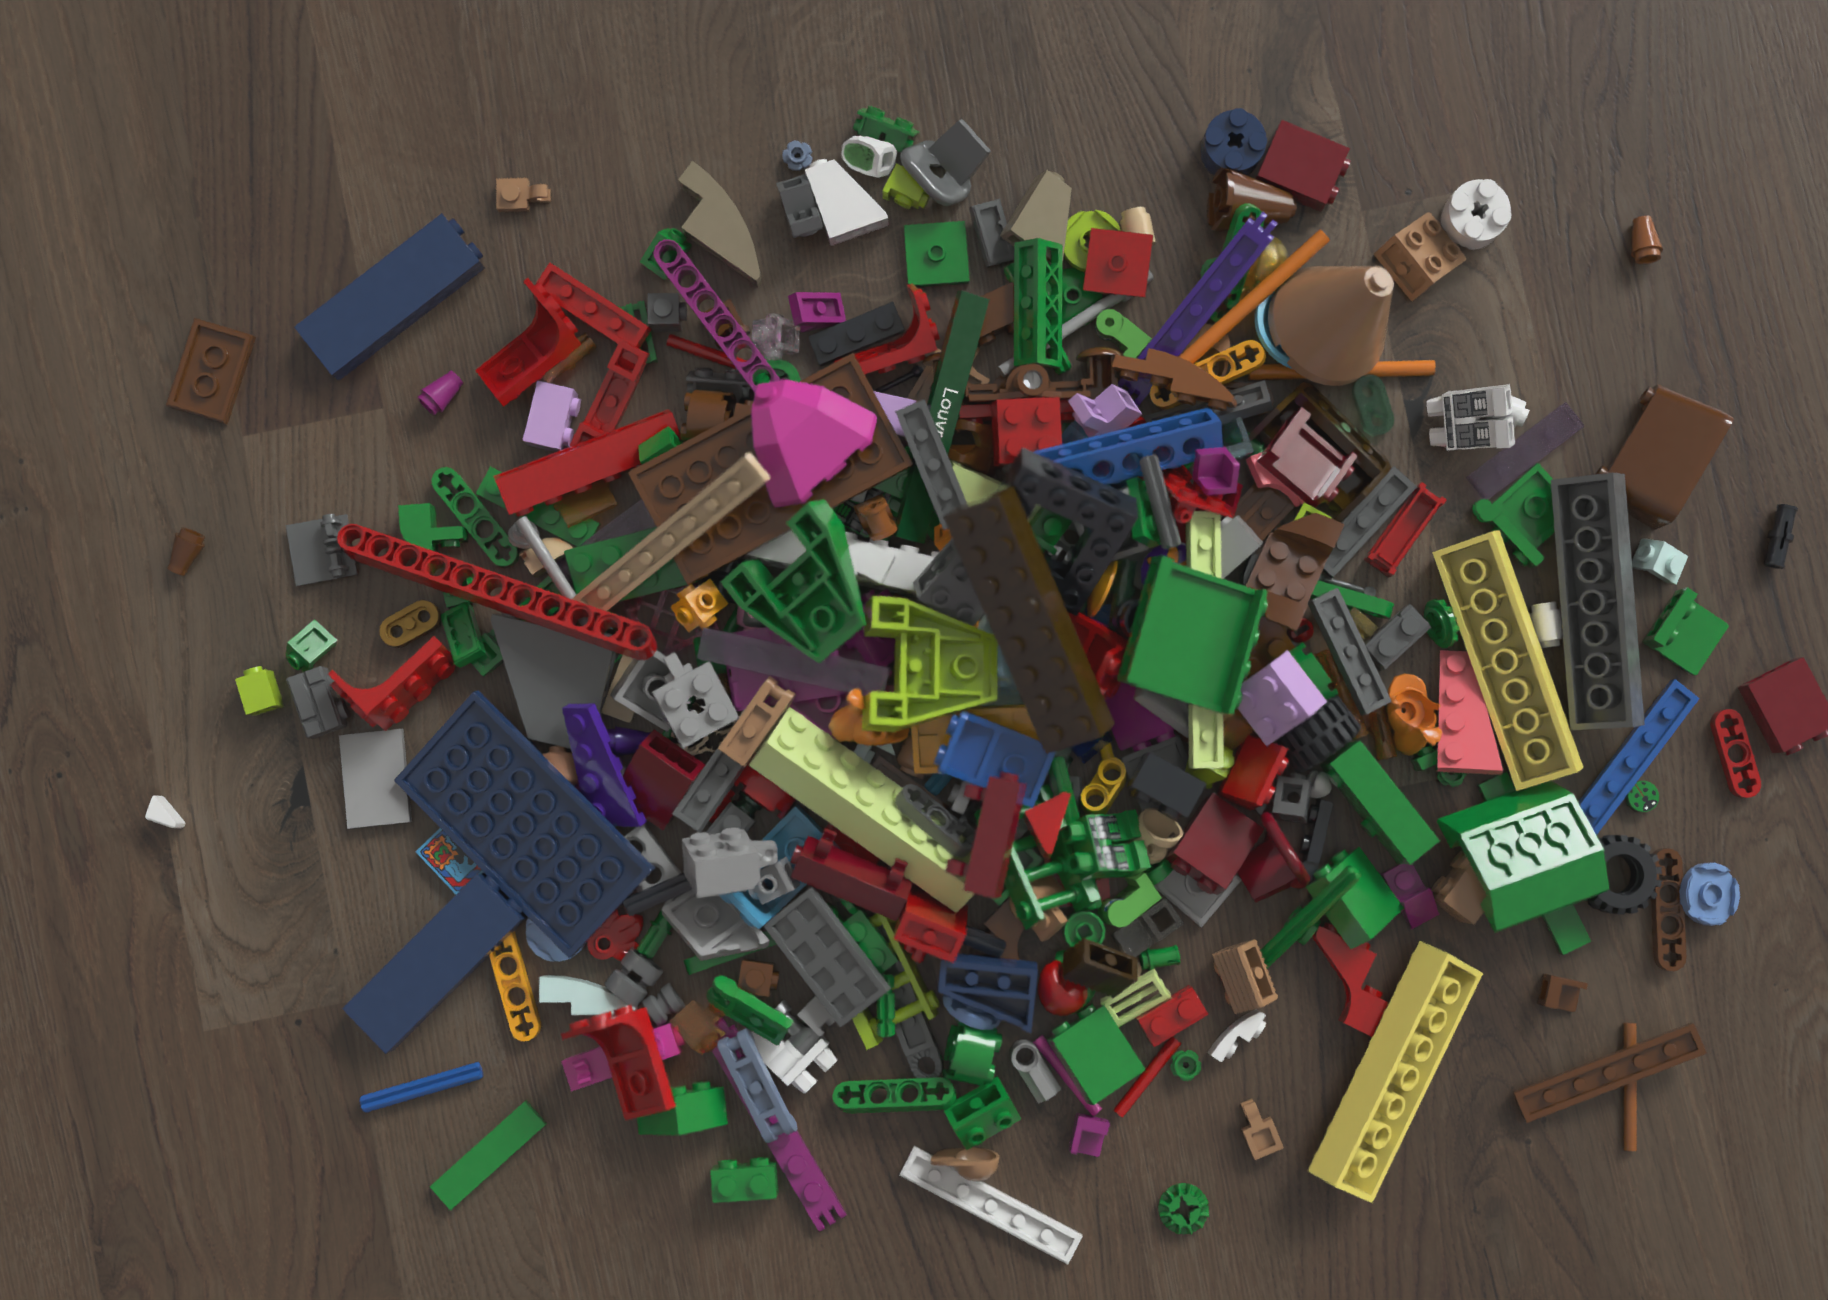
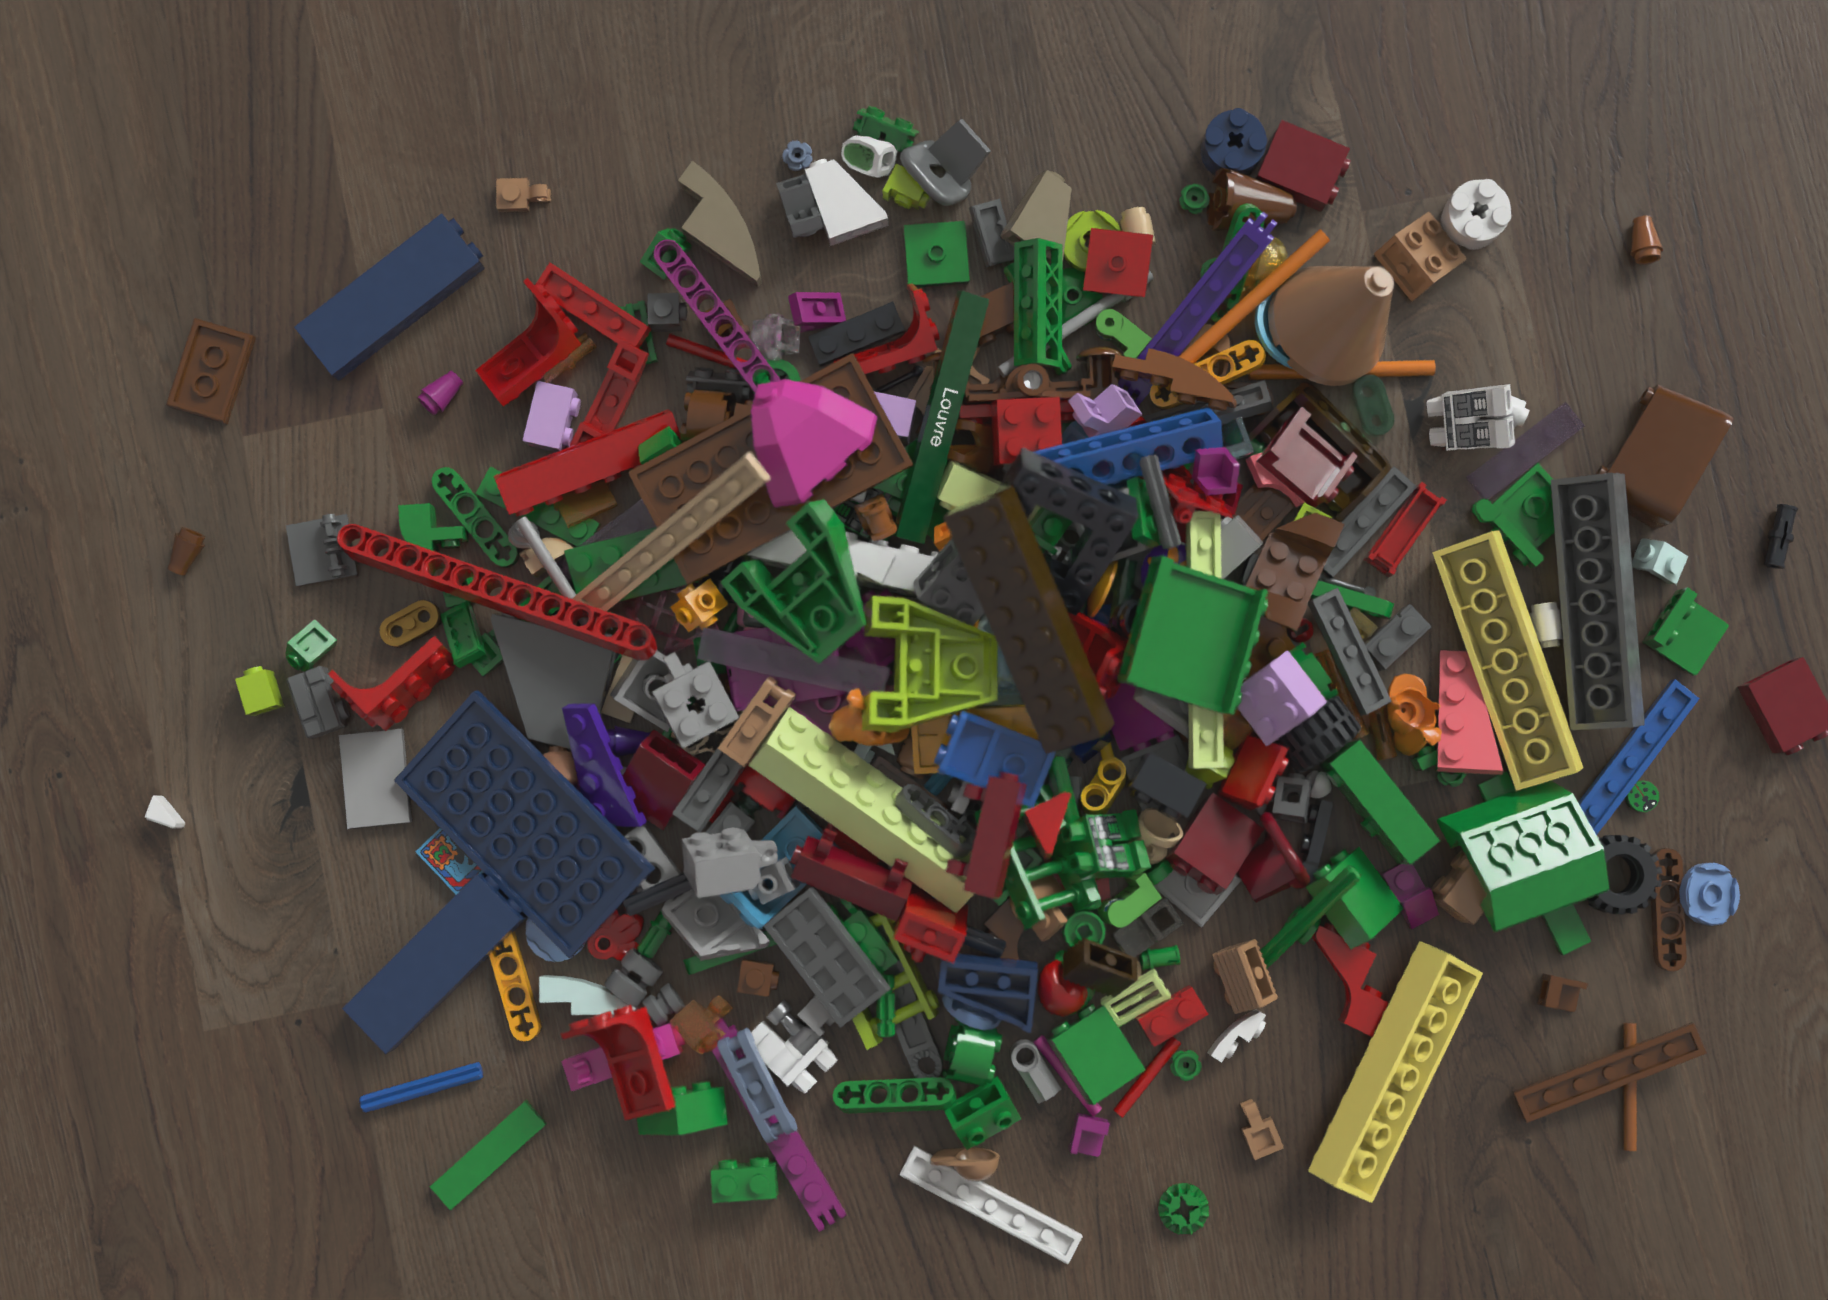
green hinge [706,975,793,1046] -> none
dark grey plate [895,399,967,530] -> none
green gear [1424,598,1459,648] -> none
red beam [1710,709,1761,798] -> none
none -> green plate [1179,184,1210,214]

